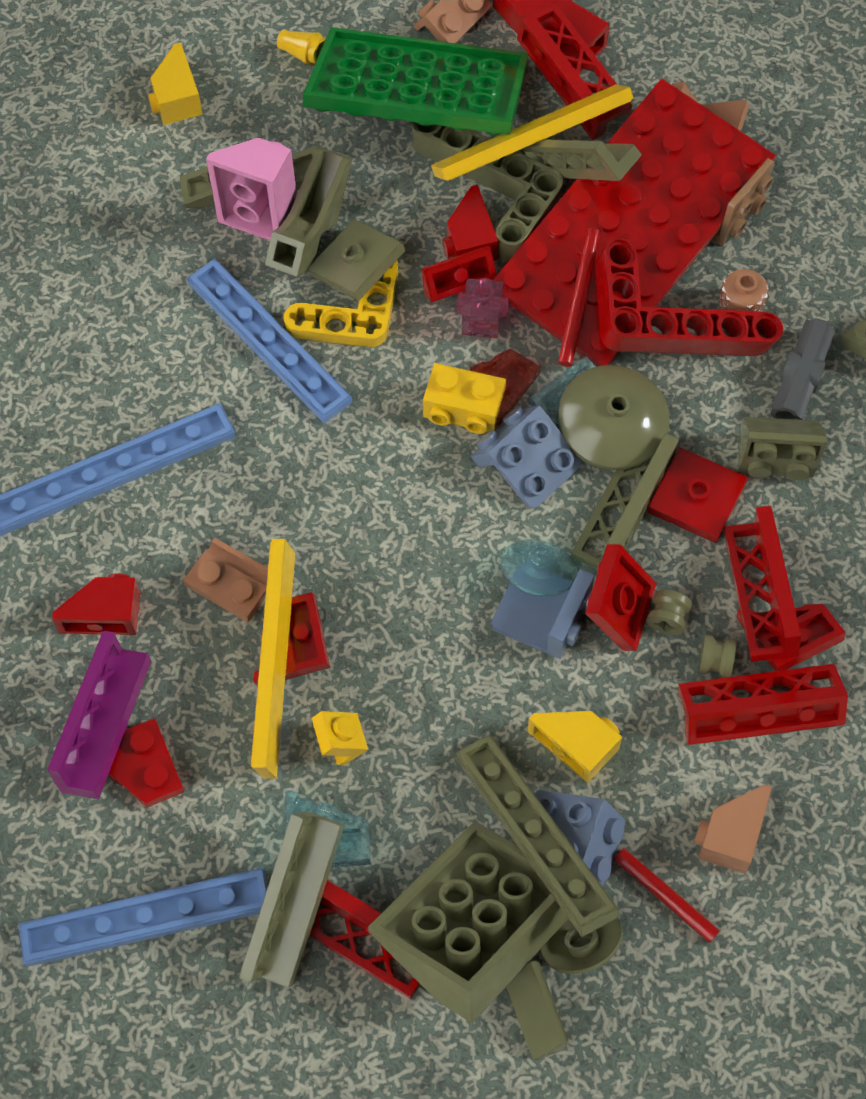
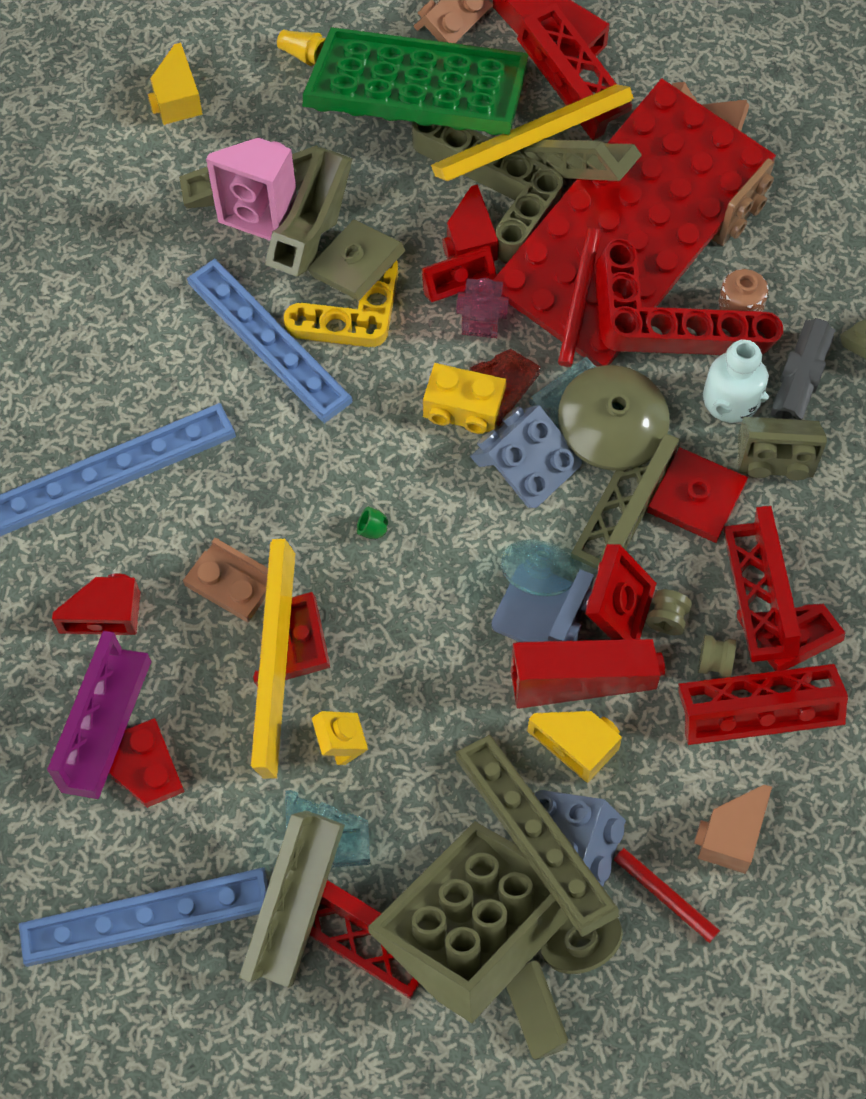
none -> green hinge [357,506,388,540]
none -> red slope [510,639,665,709]
none -> light aqua piece [703,340,769,423]

